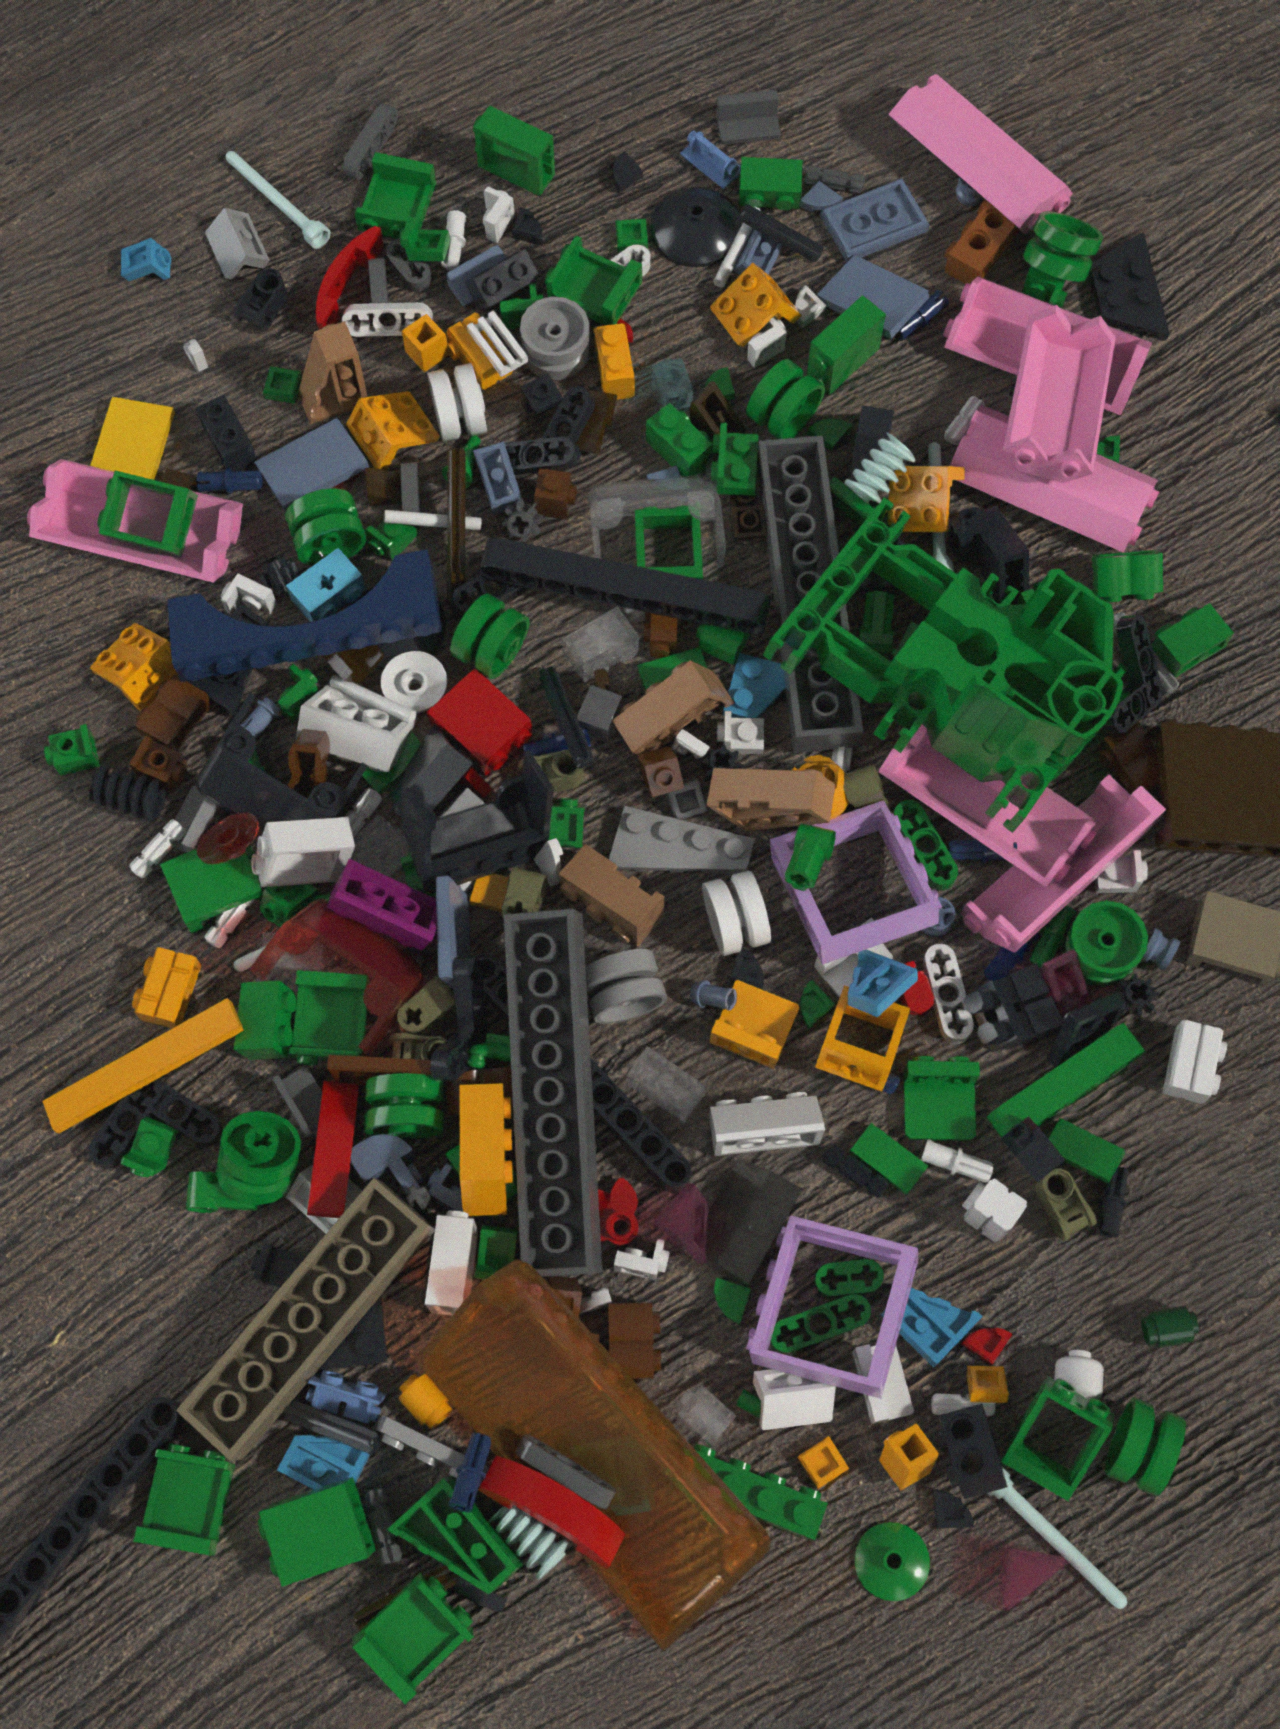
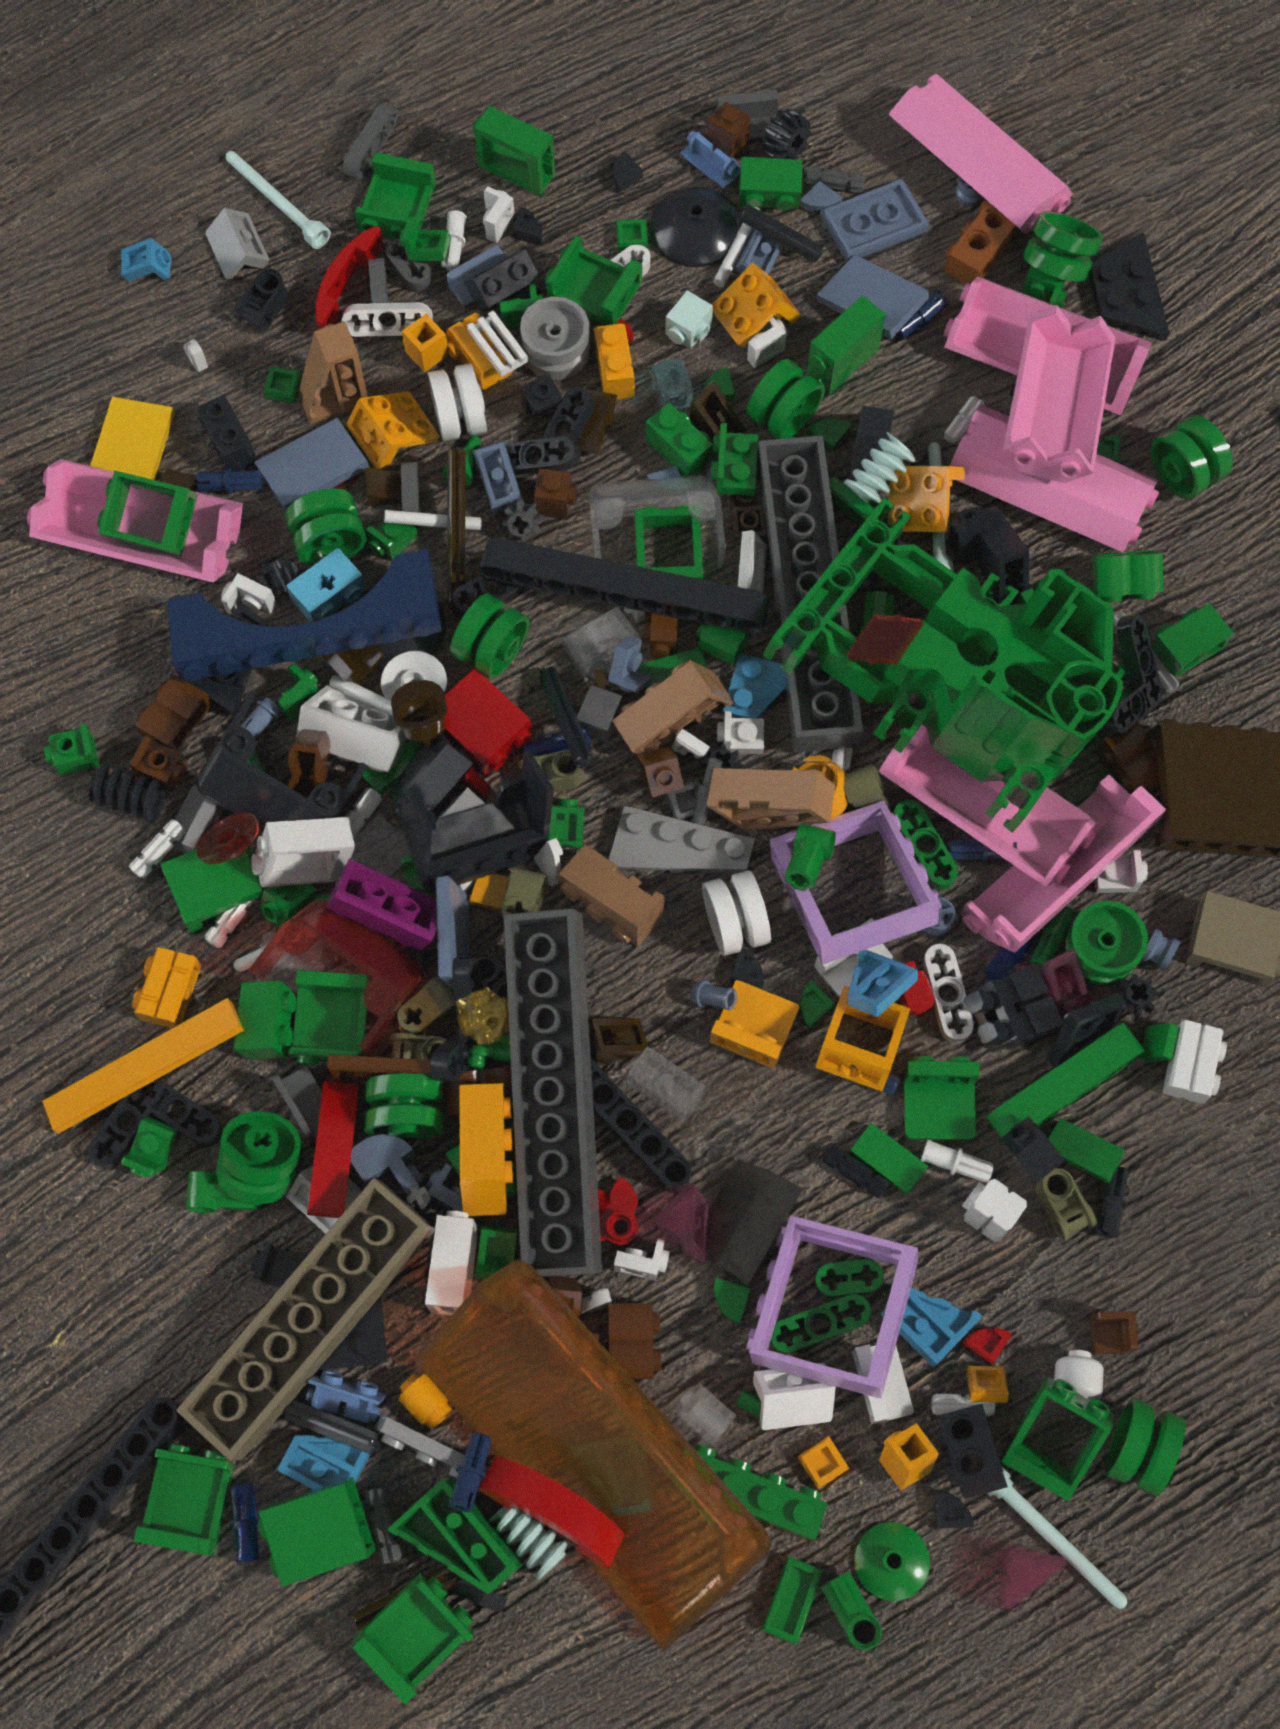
light orange bracket [90,623,179,710] -> none
dark grey beam [515,1434,616,1509] -> none
light grey wheel [585,949,667,1024] -> none
white slope [709,1092,825,1156] -> none
white tile [795,285,826,328] -> none
dark green brick [1141,1306,1199,1348] -> none
none -> clear blue axle [230,1483,260,1562]
none -> dark brown piece [391,680,447,748]
none -> clear yellow brick [455,988,509,1045]
none -> dark brown slope [588,1018,649,1066]
none -> sand blue bracket [608,636,652,692]
none -> light aqua brick [665,290,713,349]
none -> dark grey bar [692,757,723,825]
none -> reddish brown brick [706,101,751,158]
none -> white tile [738,530,767,593]
none -> black gear [761,108,812,159]
none -> green tile [761,1556,823,1645]
none -> green piece [821,1571,882,1651]
none -> clear red piece [846,614,924,665]
none -> reddish brown panel [1090,1311,1138,1355]
none -> green tile [1140,1023,1179,1063]
none -> green wheel [1150,415,1233,500]

